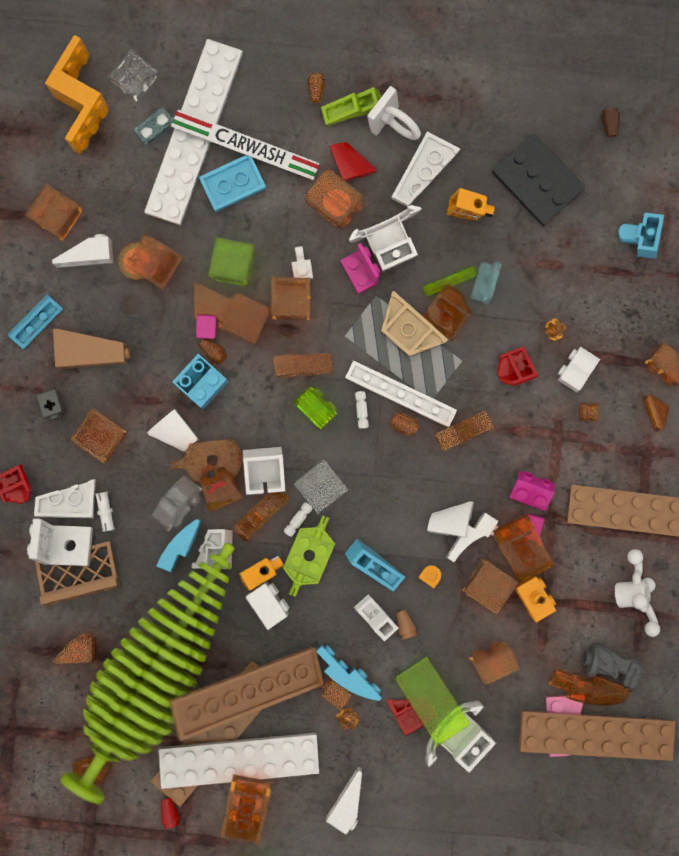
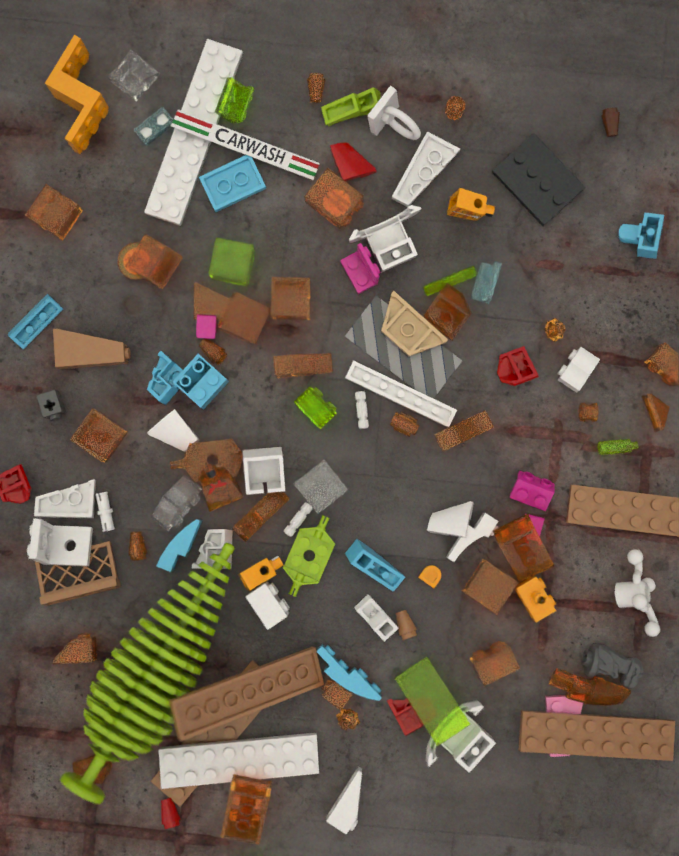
white slope [52,234,113,268] -> none
white plate [292,246,313,282] -> none
none -> clear orange cone [128,532,148,561]
none -> medium azure slope [147,351,183,405]
none -> clear neon green bracket [215,77,254,123]
none -> clear orange wheel [445,96,465,120]
none -> clear neon green cylinder [598,439,638,455]

